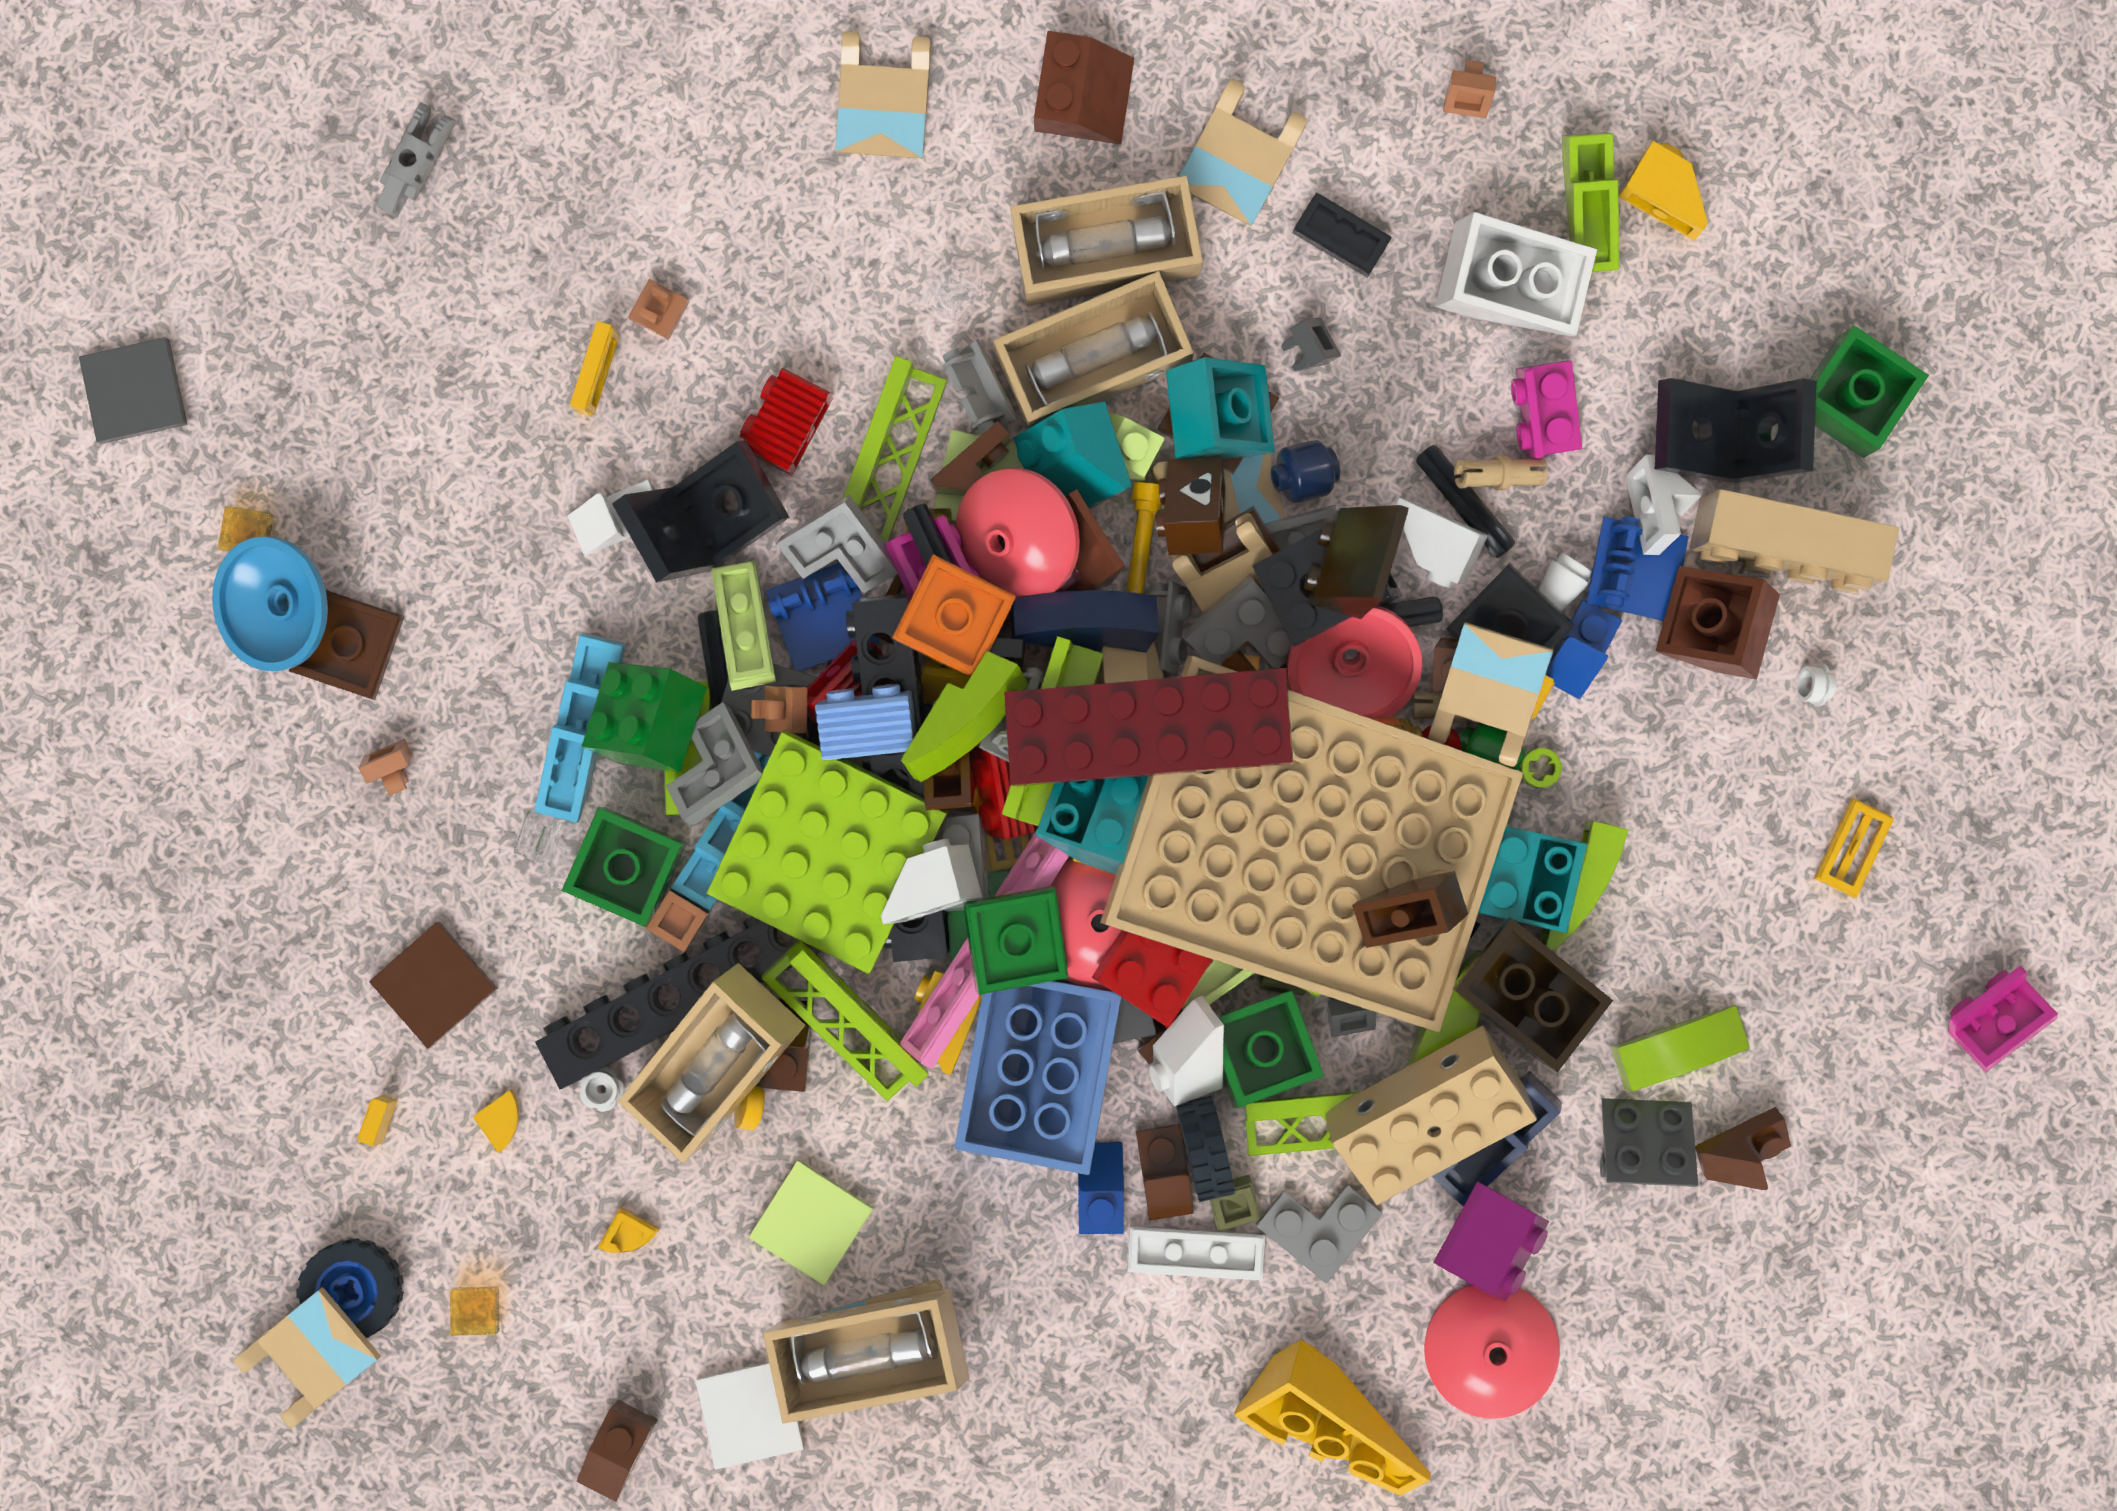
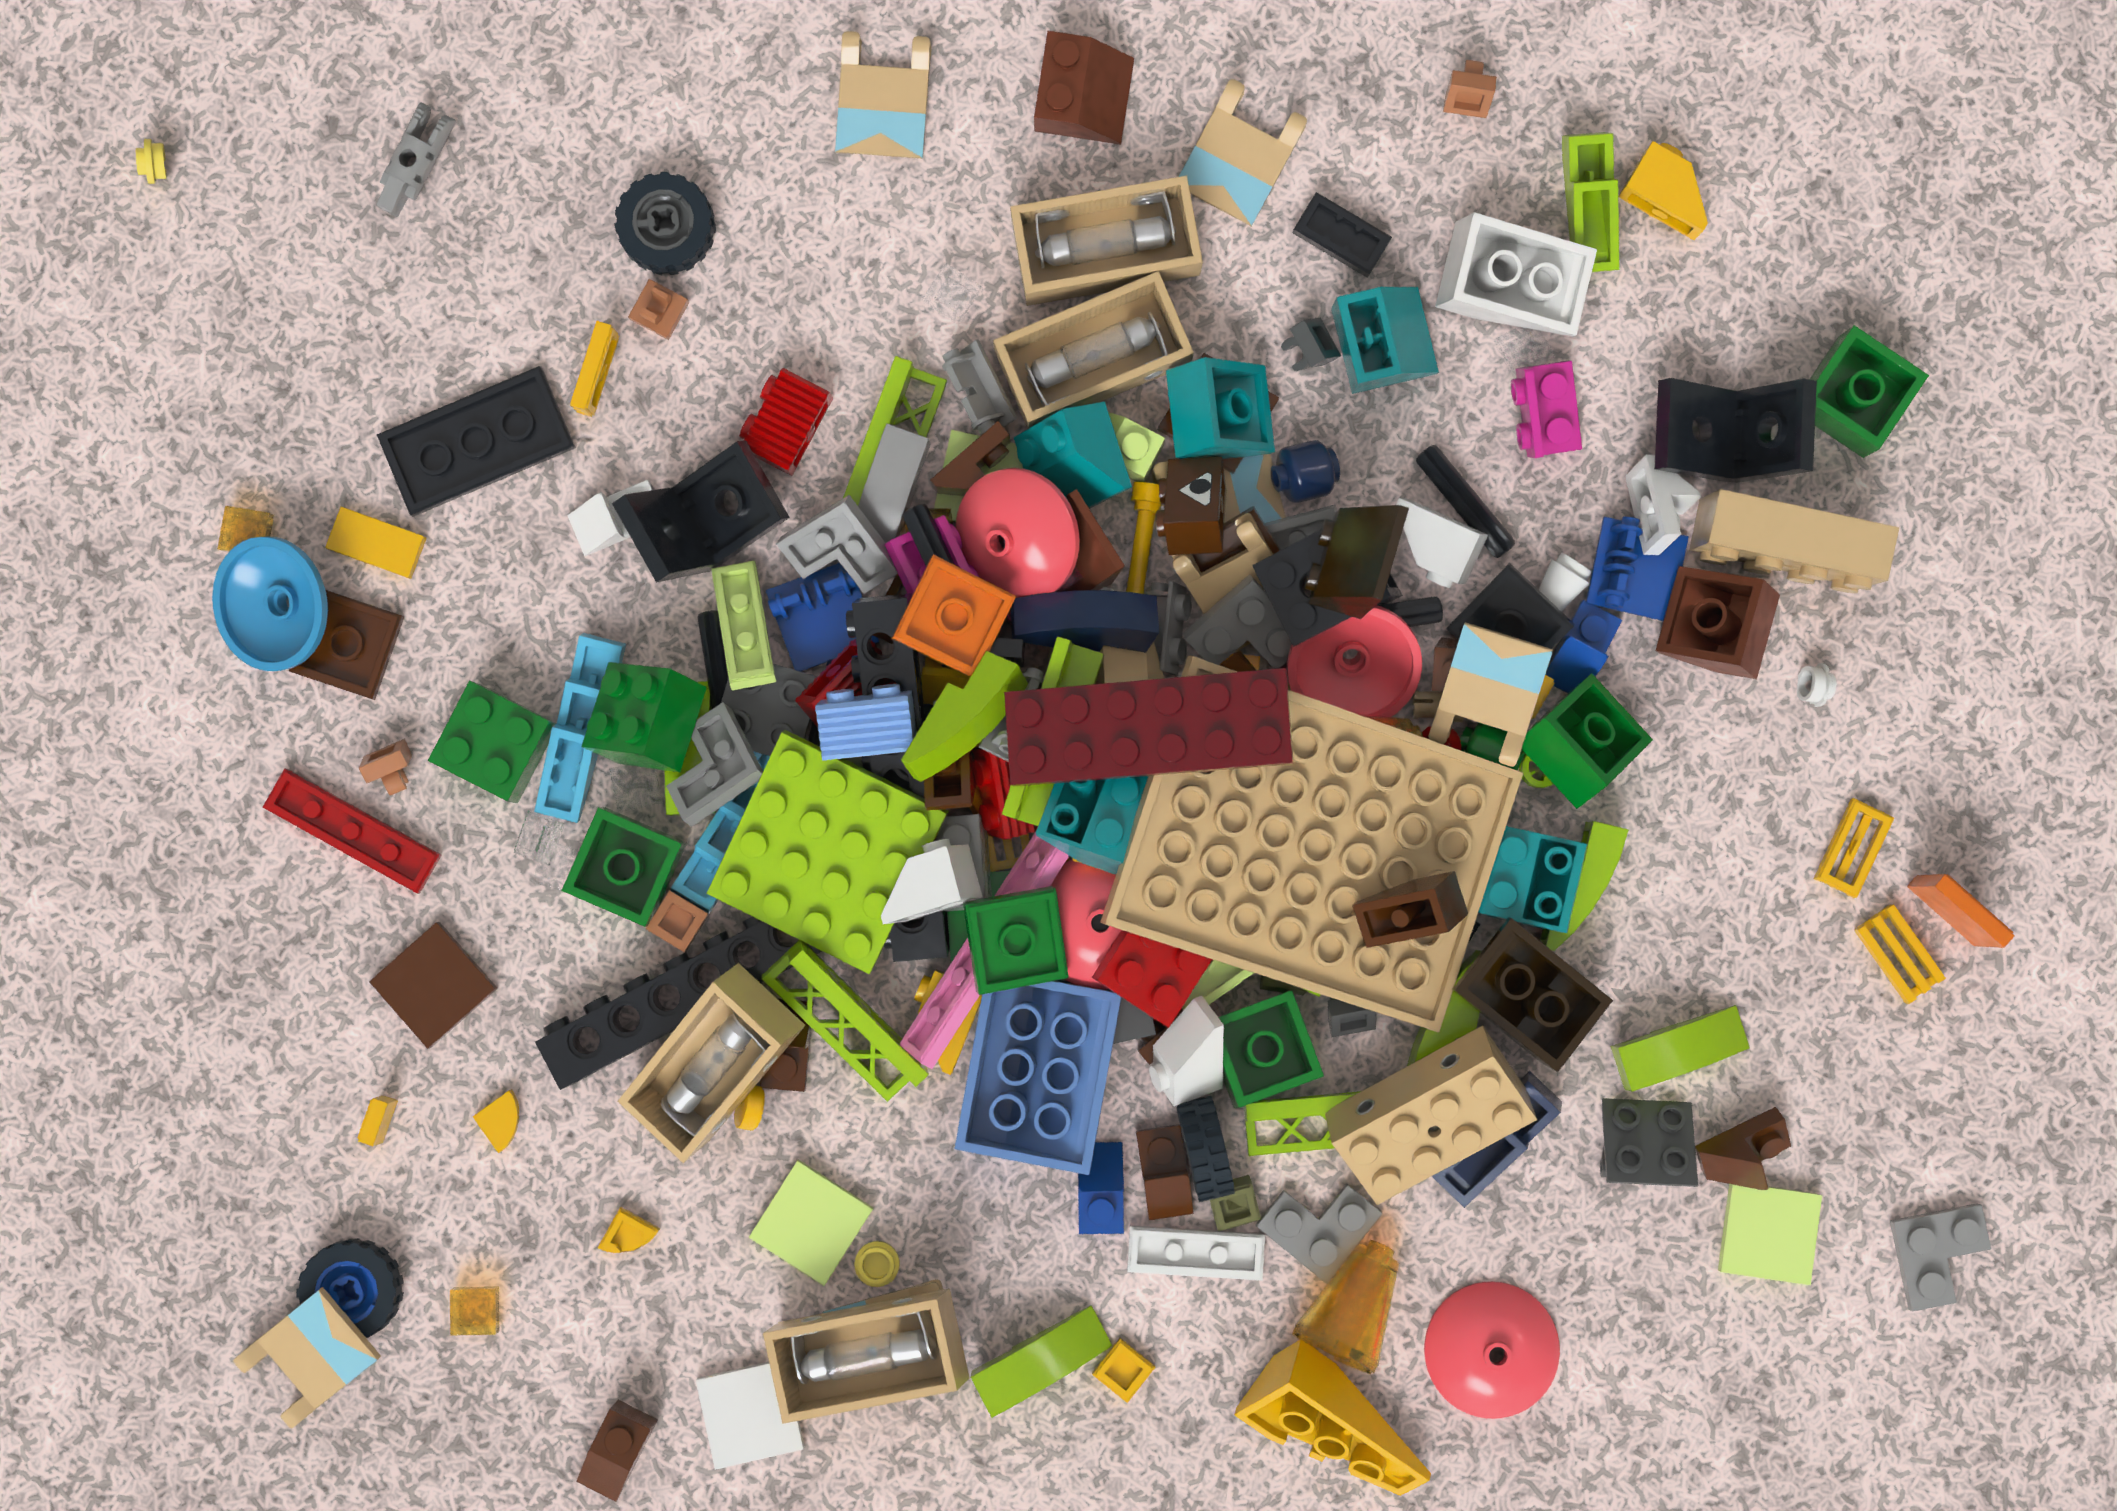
dark grey tile [79,337,187,444] -> none
white plate [580,1067,624,1112] -> none
nougat tile [751,686,807,733] -> none
magenta slope [1433,1182,1549,1301] -> none
tan pin [1454,455,1548,491] -> none
dark pink bracket [1948,966,2058,1073] -> none
none -> light yellow plate [135,139,167,184]
none -> red tile [263,768,442,894]
none -> yellow tile [325,506,427,579]
none -> black tile [377,366,576,517]
none -> green brick [428,680,557,803]
none -> black wheel [614,172,716,275]
none -> light yellow plate [854,1241,900,1287]
none -> light grey slope [858,423,931,543]
none -> lime slope [970,1305,1113,1418]
none -> yellow tile [1092,1338,1155,1403]
none -> clear yellow cone [1292,1240,1399,1374]
none -> teal slope [1331,287,1439,394]
none -> green brick [1522,673,1653,809]
none -> yellowish green tile [1718,1184,1822,1285]
none -> yellow tile [1854,904,1946,1004]
none -> light grey plate [1890,1203,1991,1312]
none -> orange tile [1907,874,2015,948]

